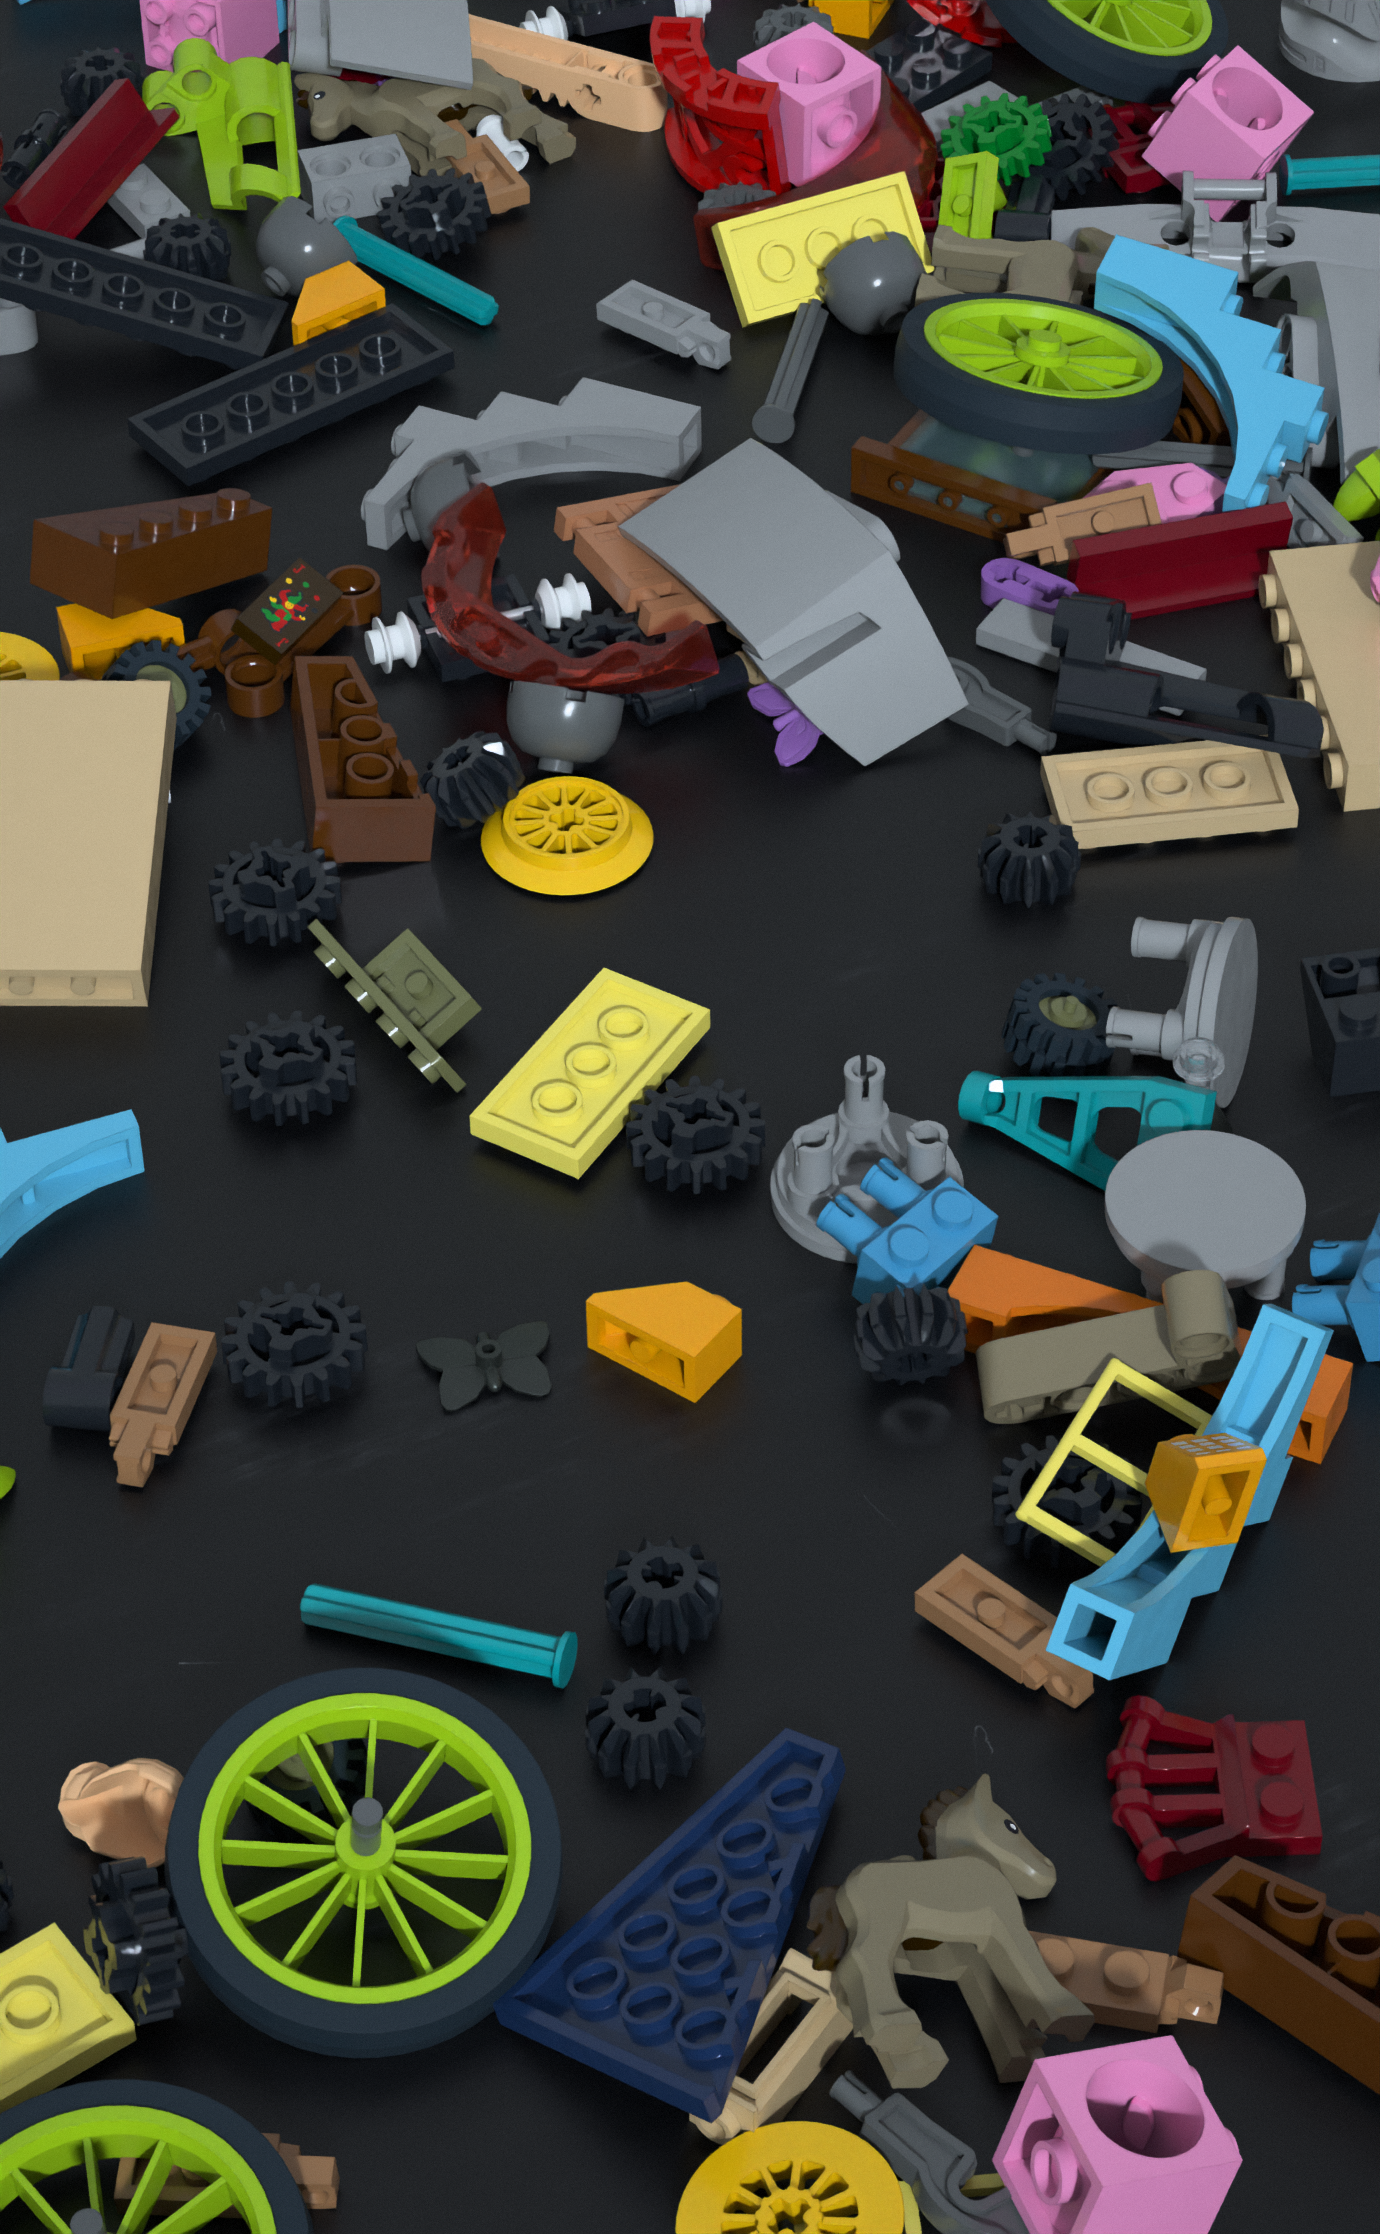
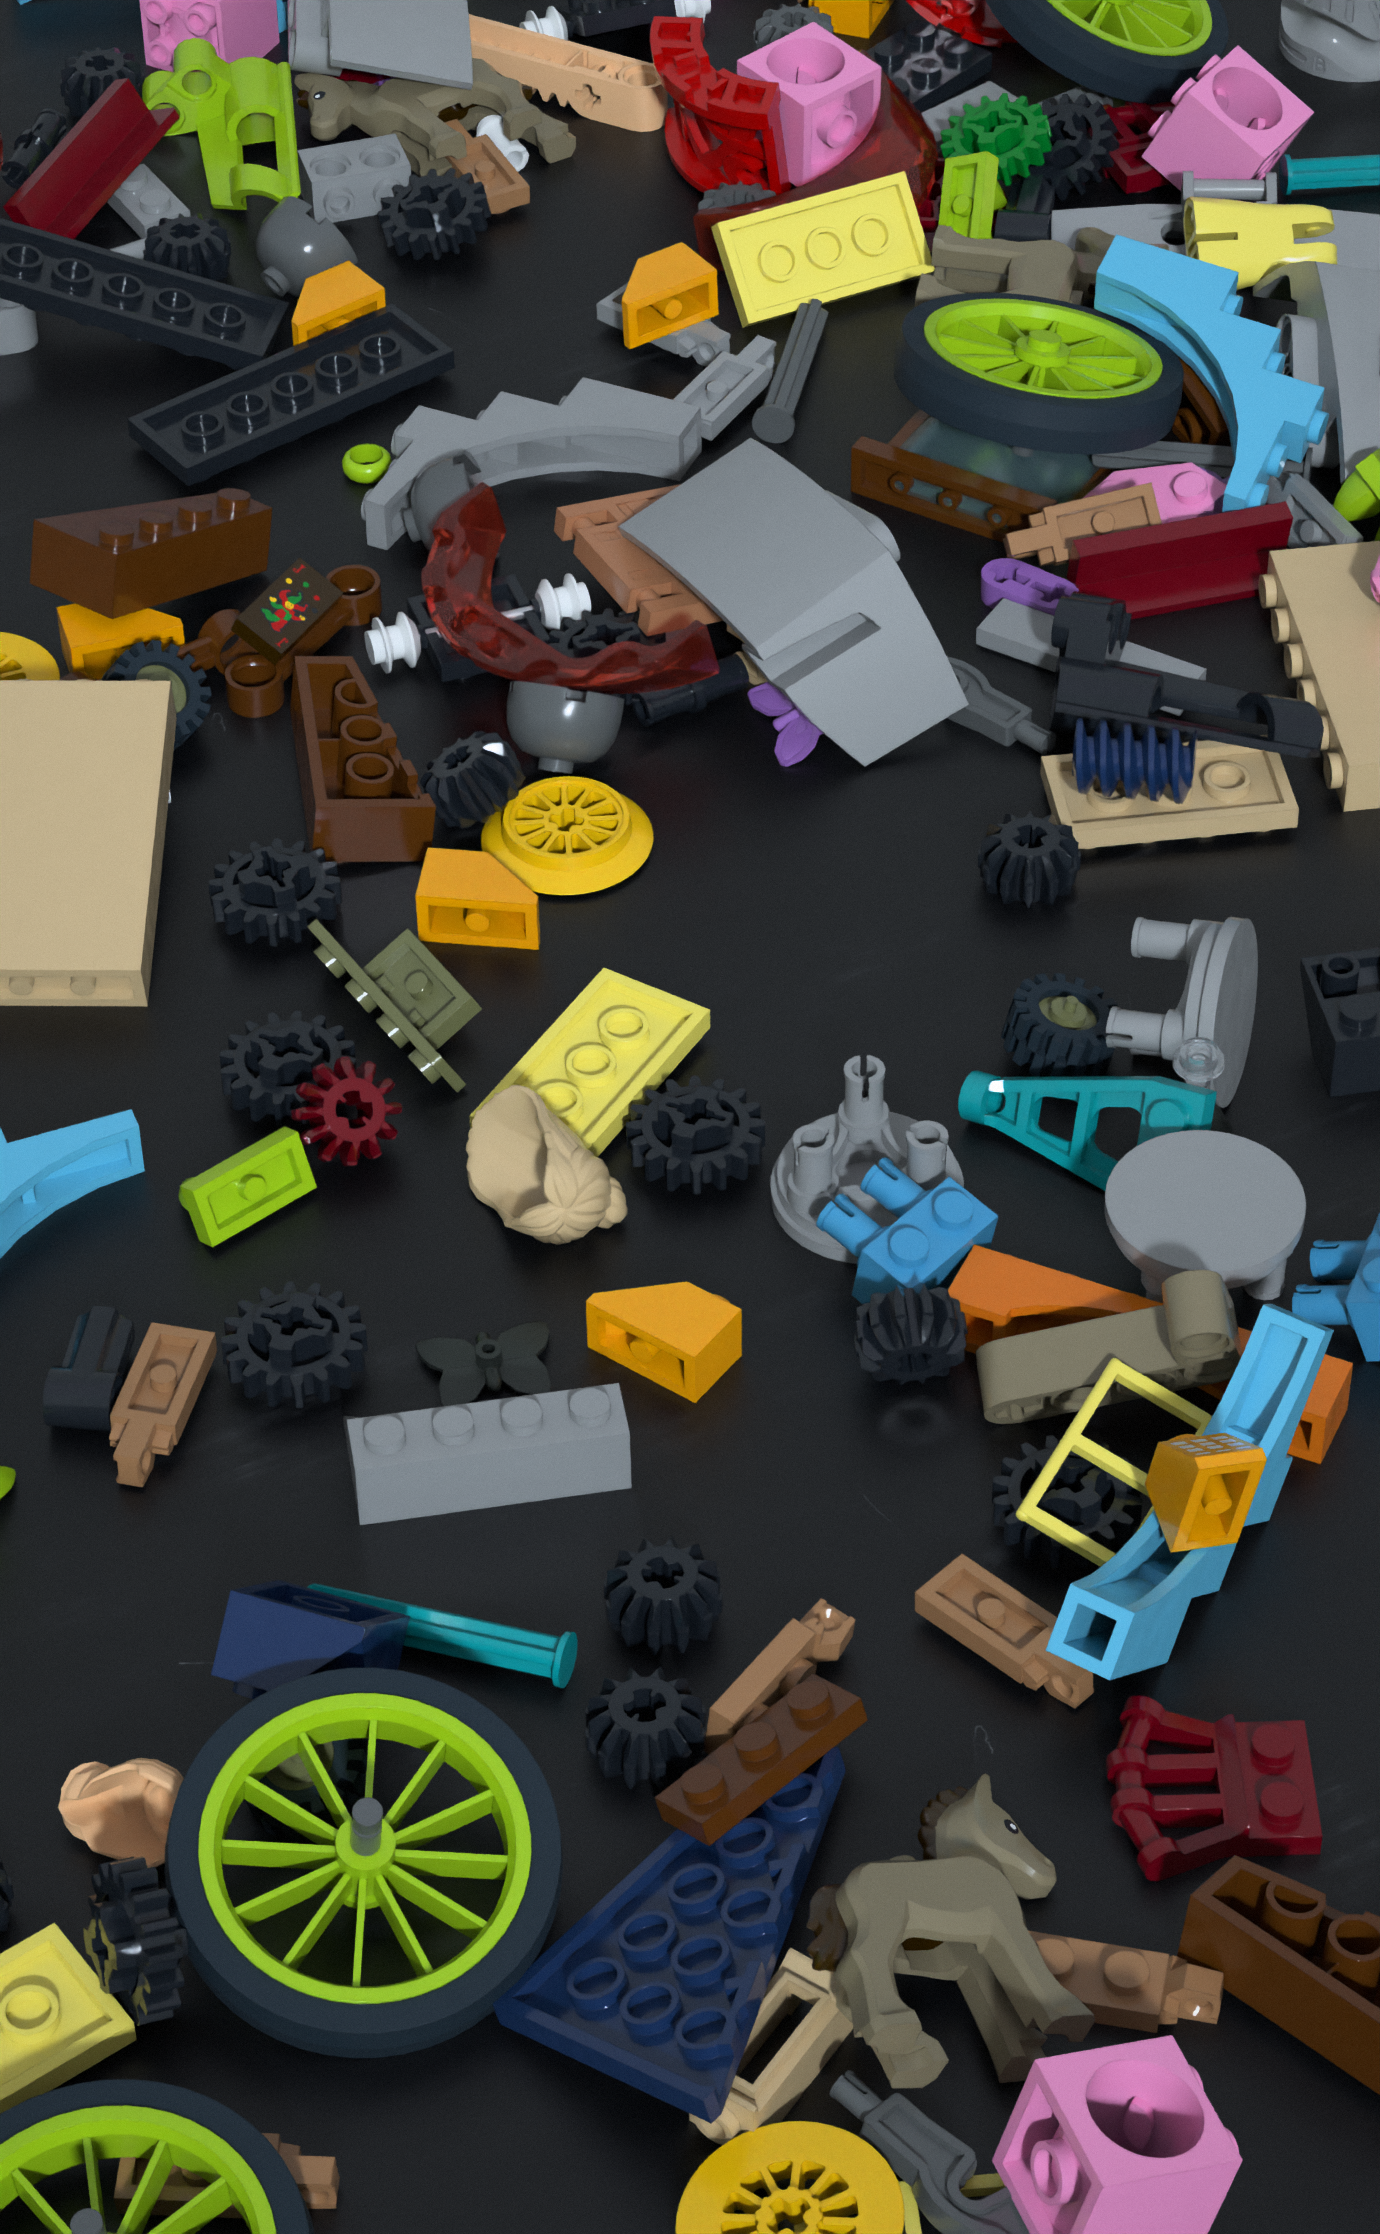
teal axle [333,215,499,325] -> none
dark grey cylinder [819,231,927,336] -> none
none -> lime tile [179,1126,317,1247]
none -> dark blue slope [211,1580,410,1699]
none -> dark red gear [291,1056,403,1166]
none -> lime piece [342,443,392,484]
none -> light grey wedge [343,1383,632,1525]
none -> light orange slope [415,848,540,950]
none -> tan hair [466,1085,628,1245]
none -> light orange slope [622,242,719,349]
none -> reddish brown plate [655,1674,868,1846]
none -> light grey hinge [673,335,777,441]
none -> medium nougat hinge [703,1598,856,1754]
none -> dark blue piece [1072,718,1198,804]
none -> light yellow piece [1183,197,1337,290]

